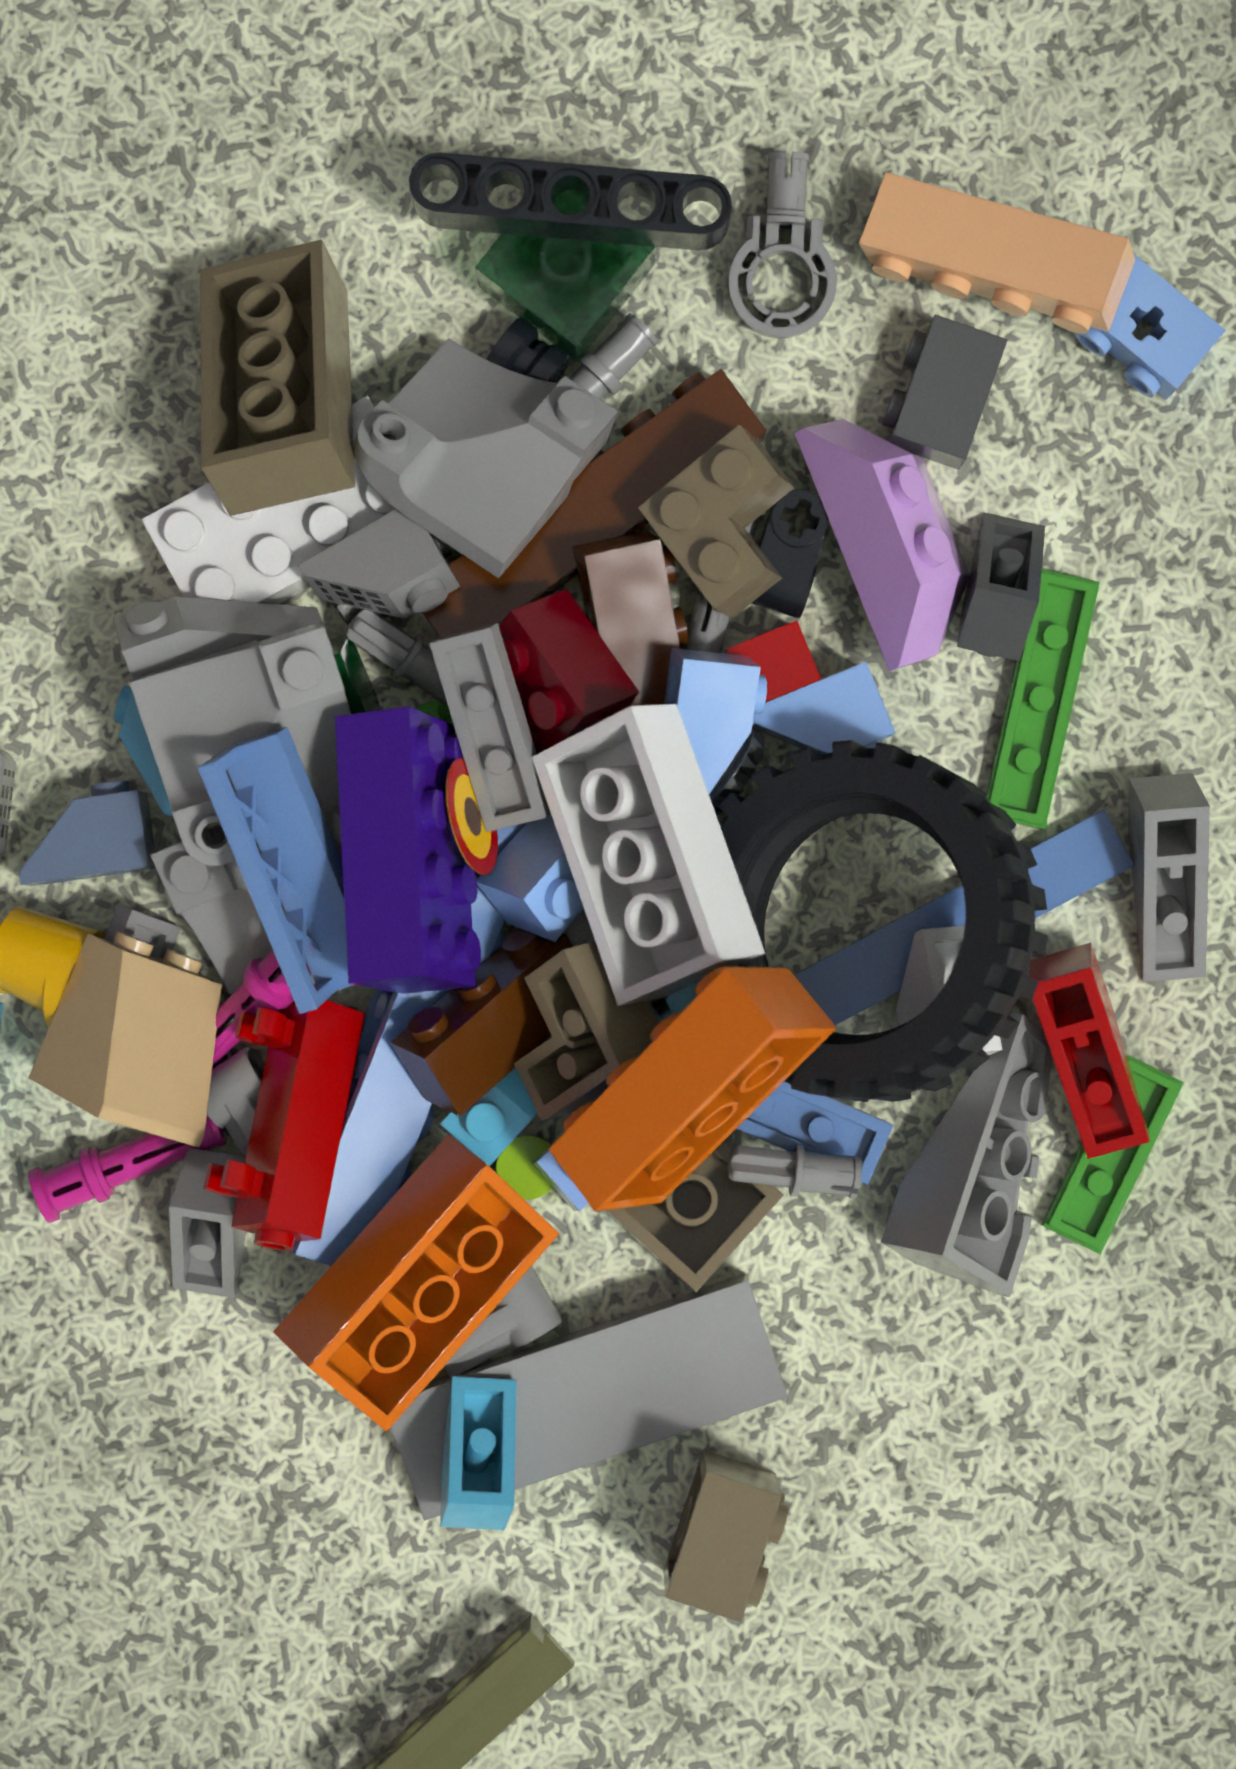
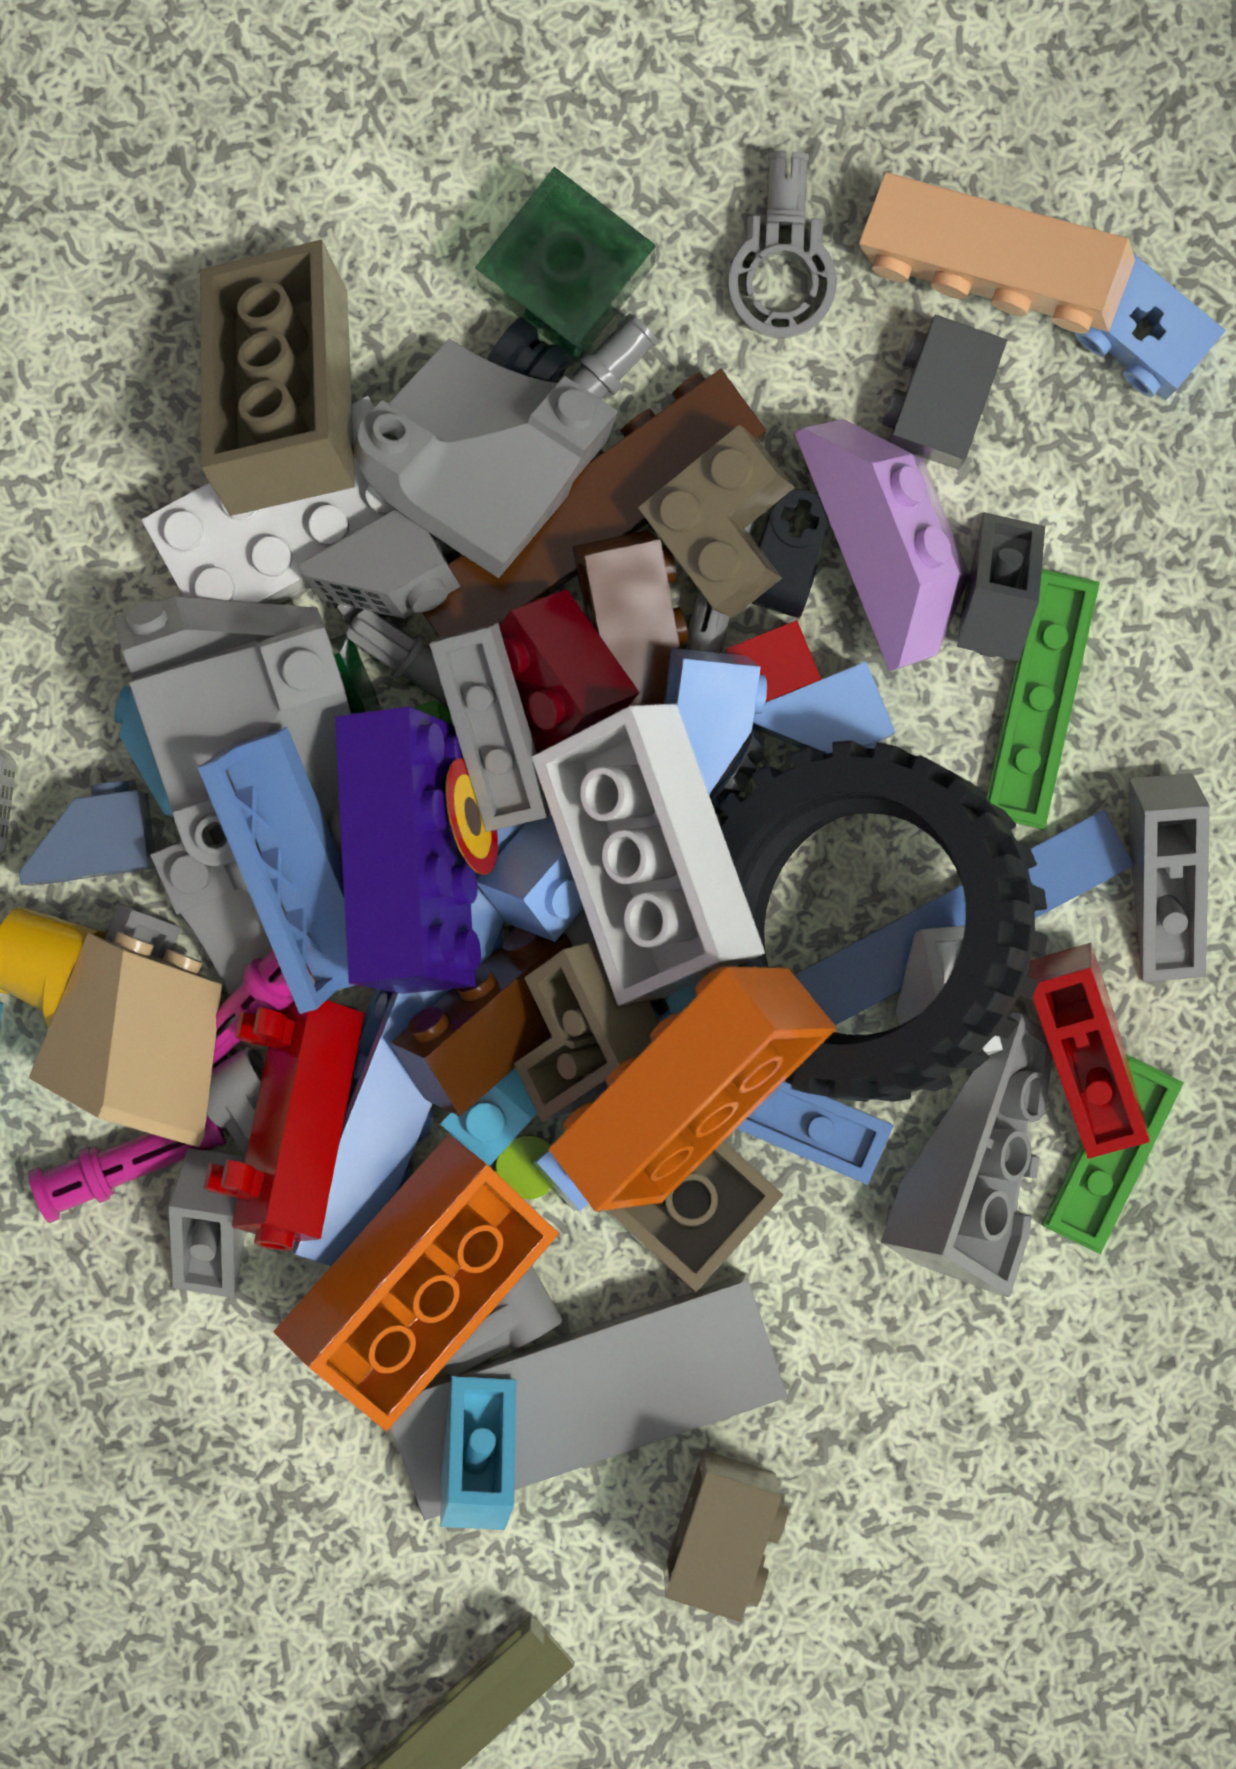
black beam [409,152,732,251] -> none
light grey axle [728,1144,862,1199] -> none

